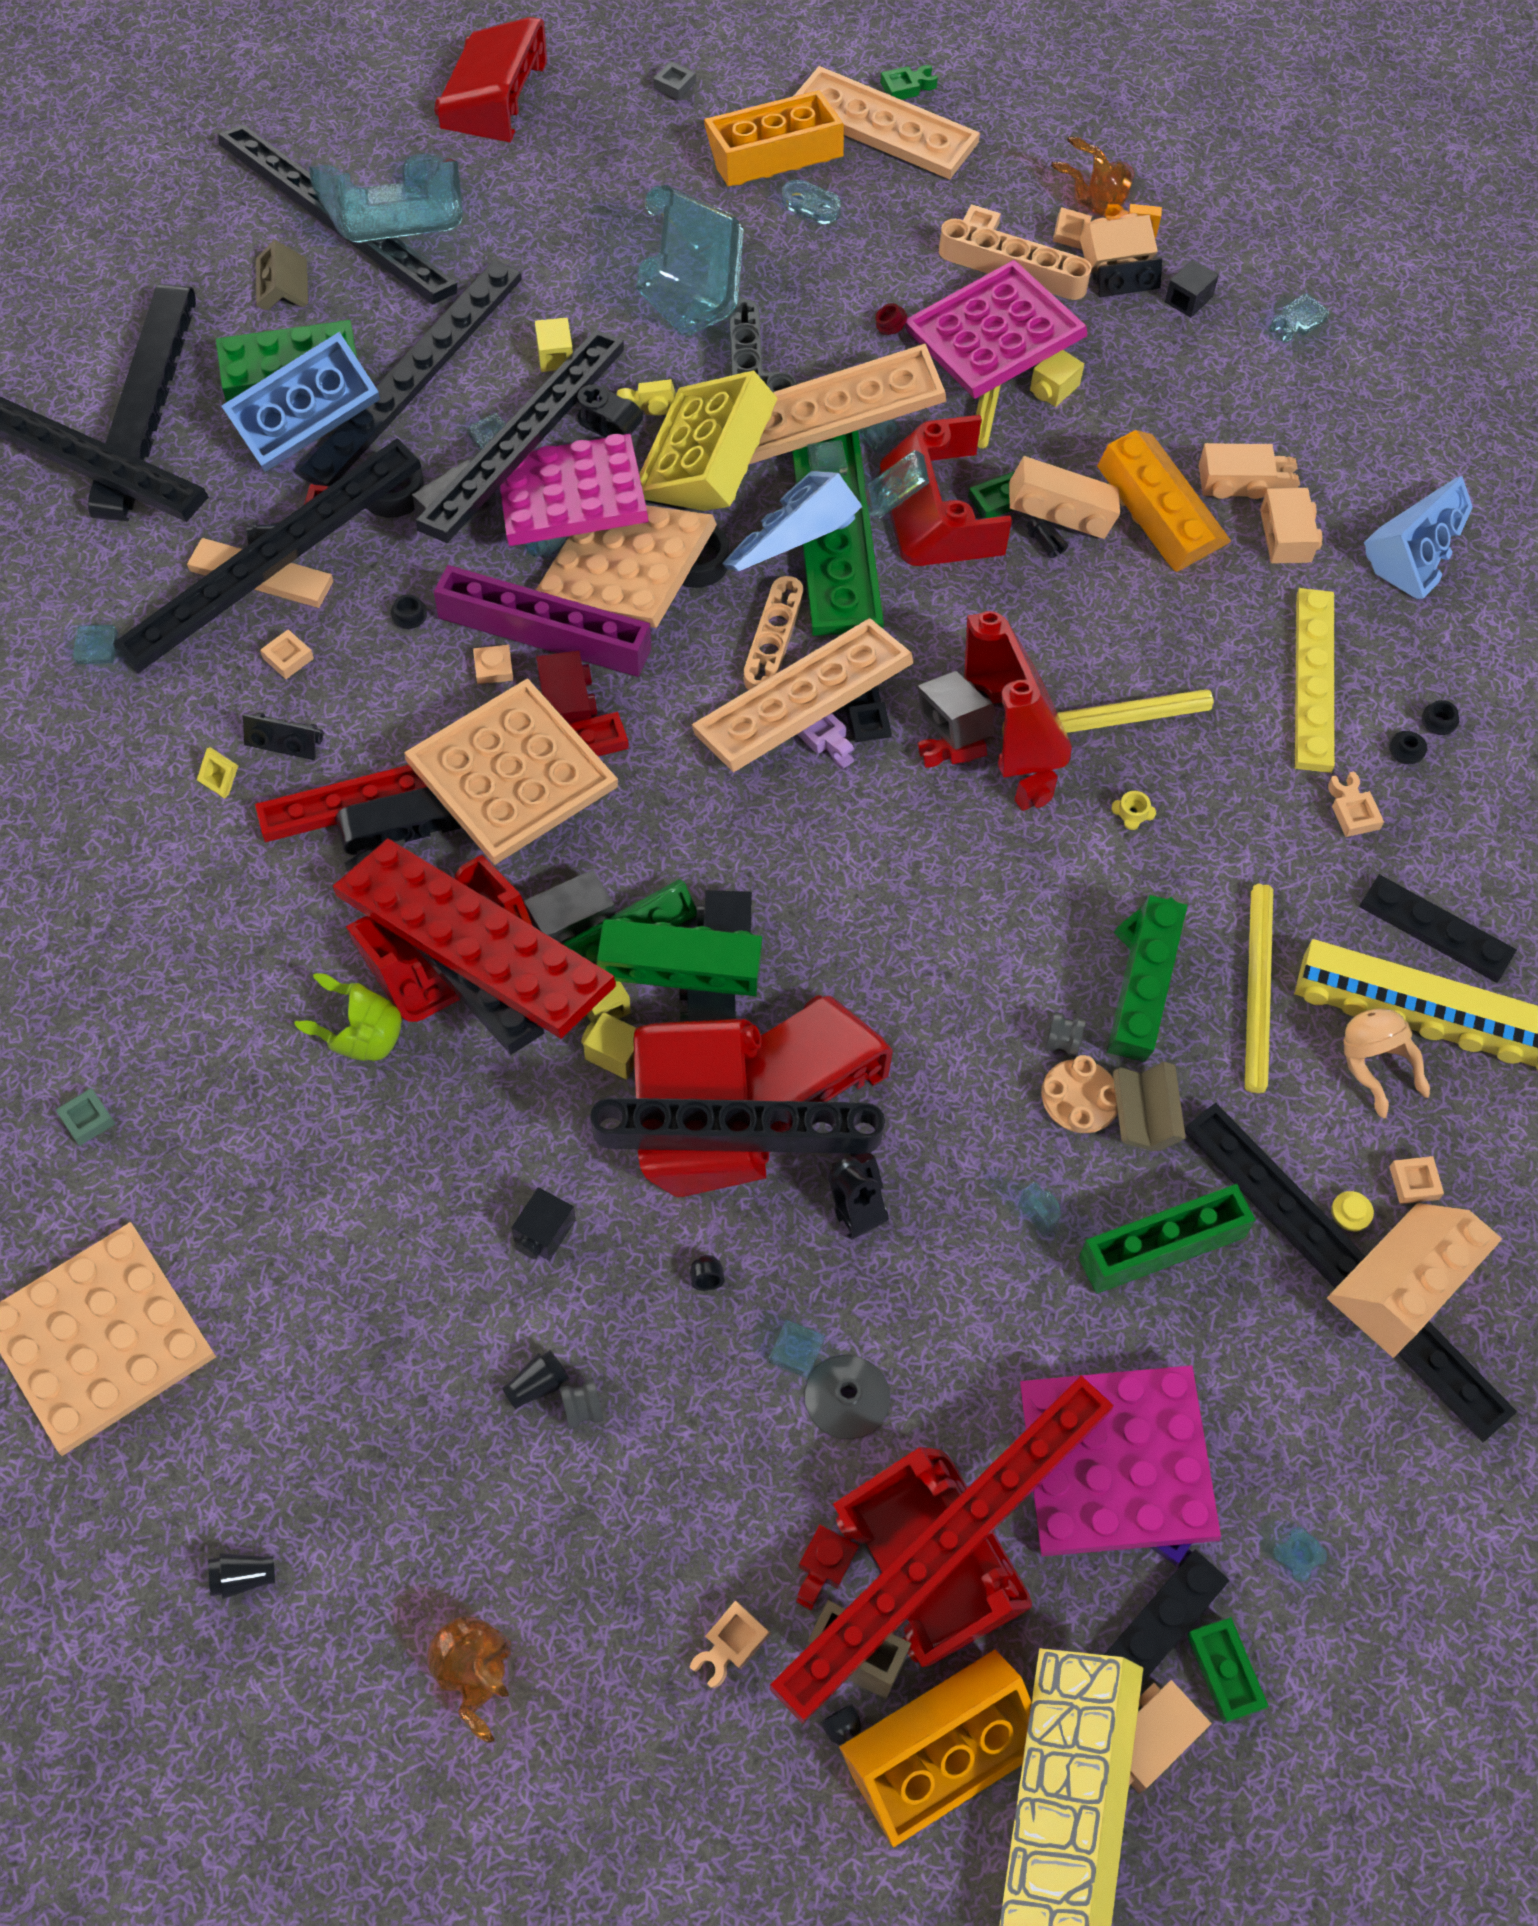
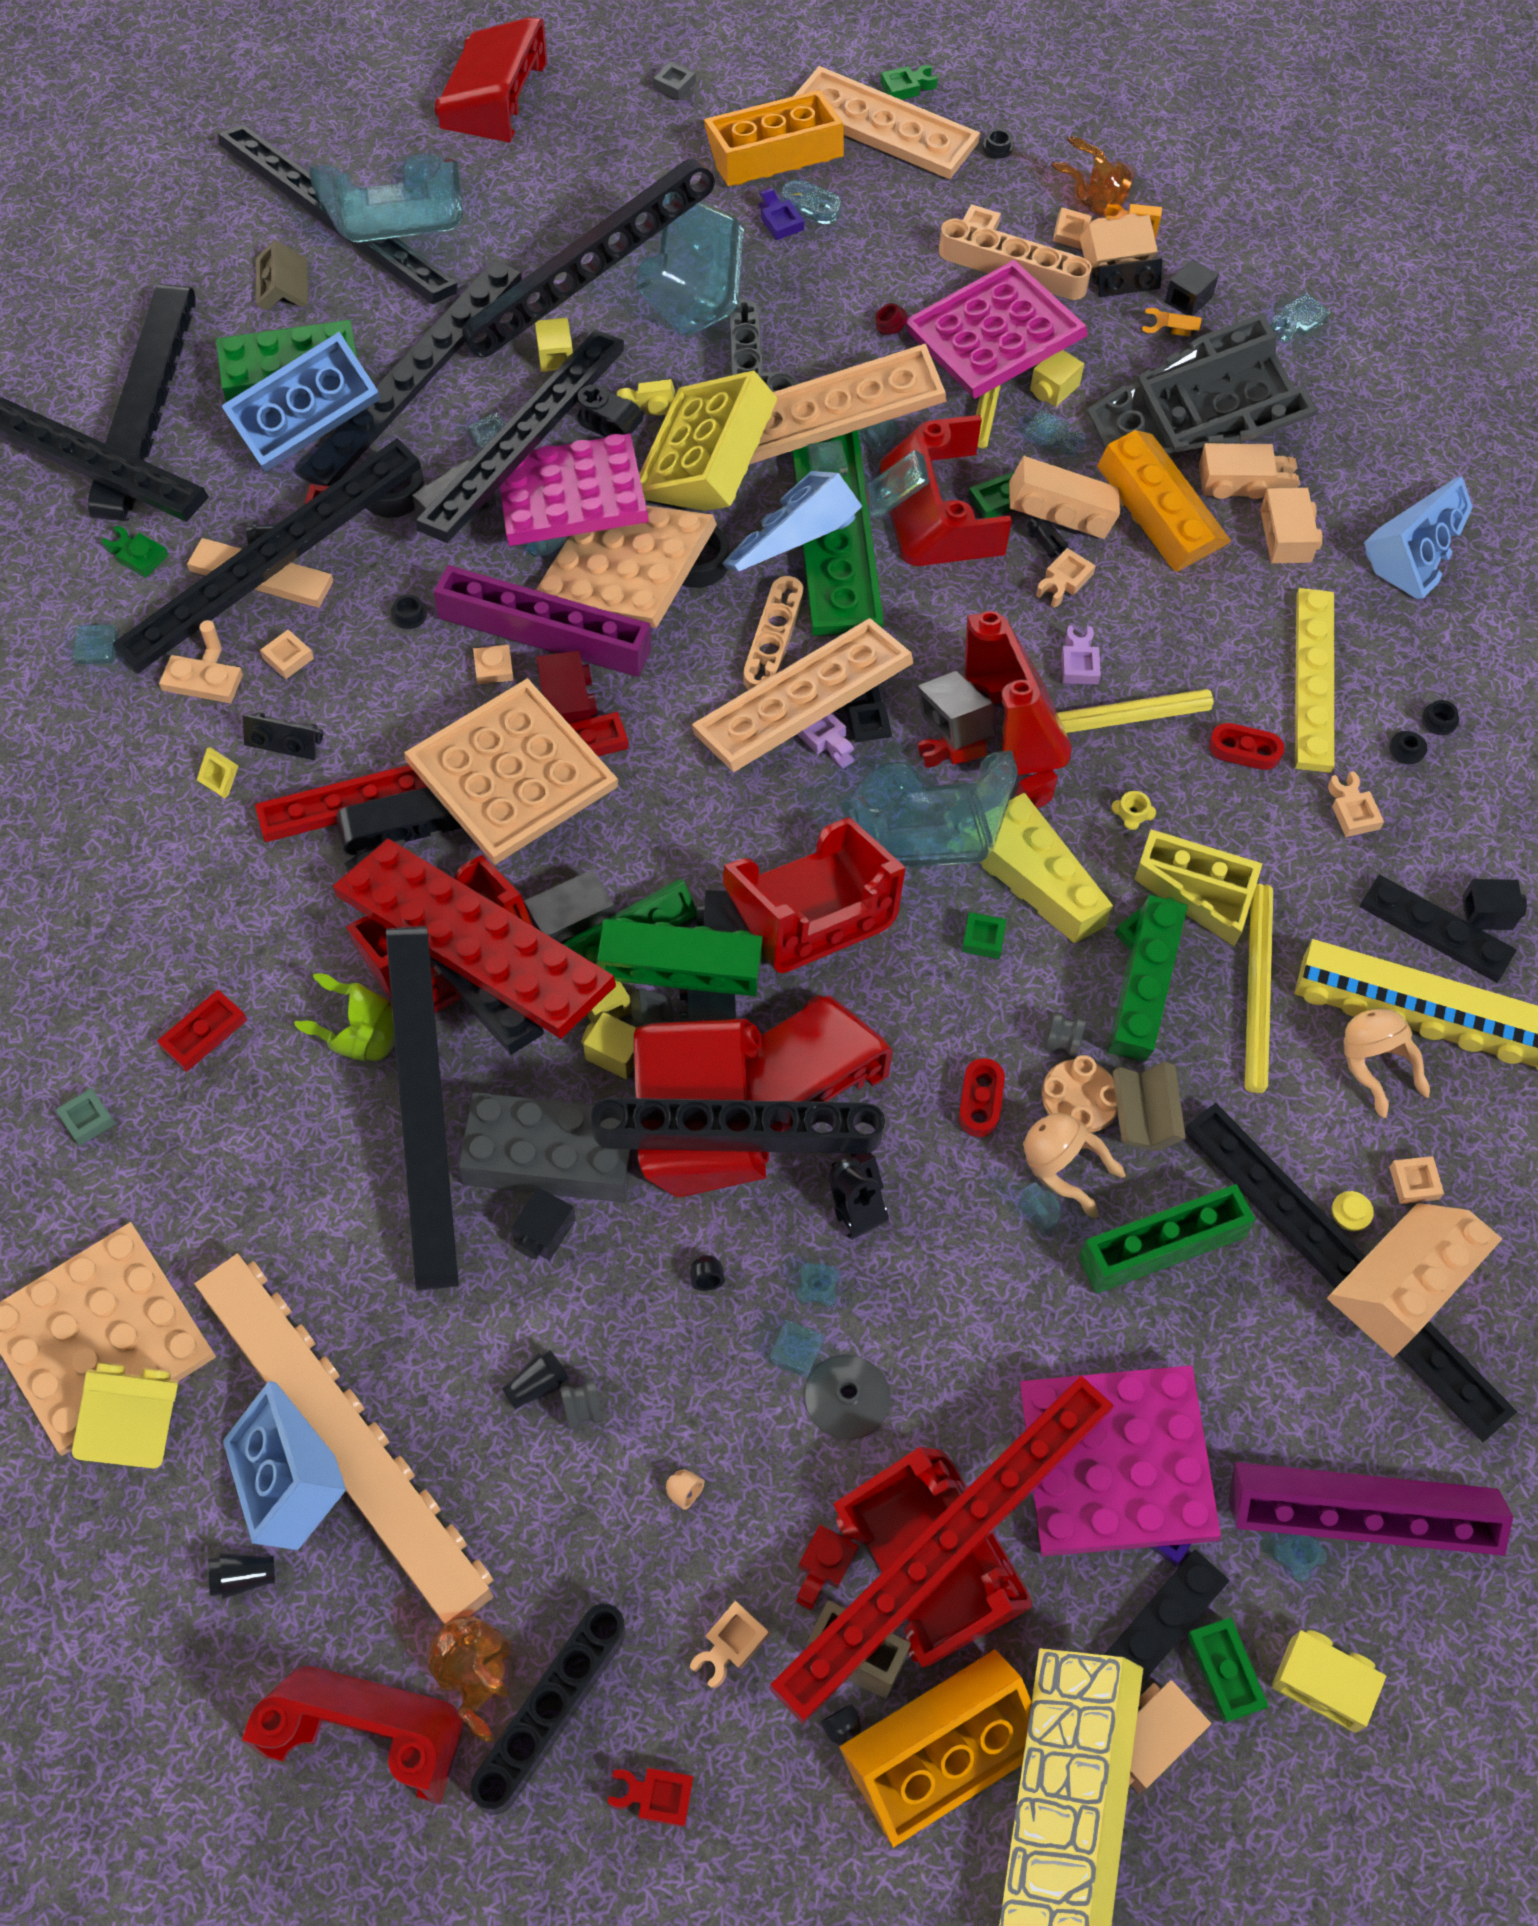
none -> light yellow bracket [72,1363,178,1469]
none -> green plate [101,526,168,578]
none -> red plate [157,989,248,1072]
none -> light nougat plate [159,620,243,703]
none -> light nougat brick [194,1253,494,1632]
none -> light blue slope [223,1381,346,1550]
none -> red windscreen [242,1666,463,1805]
none -> black beam [386,925,459,1291]
none -> dark grey brick [458,1092,634,1203]
none -> black beam [462,159,715,358]
none -> black beam [470,1603,626,1815]
none -> red plate [607,1768,694,1828]
none -> dark grey plate [630,988,674,1028]
none -> light nougat hinge [666,1469,705,1510]
none -> red windscreen [723,817,906,973]
none -> dark purple plate [758,187,805,240]
none -> clear light blue plate [796,1263,841,1307]
none -> clear light blue windscreen [840,750,1018,868]
none -> light yellow wedge [957,793,1113,943]
none -> red plate [958,1058,1005,1137]
none -> green plate [961,912,1007,959]
none -> black plate [983,129,1014,158]
none -> clear light blue plate [1022,409,1087,458]
none -> light nougat hair [1023,1113,1126,1218]
none -> light nougat plate [1036,548,1096,607]
none -> lavender plate [1061,626,1101,685]
none -> dark grey wedge [1087,313,1318,454]
none -> light yellow wedge [1134,829,1263,947]
none -> light orange plate [1142,307,1202,337]
none -> red plate [1209,723,1285,770]
none -> magenta brick [1229,1462,1514,1556]
none -> light yellow brick [1271,1630,1387,1733]
none -> black brick [1462,879,1527,930]

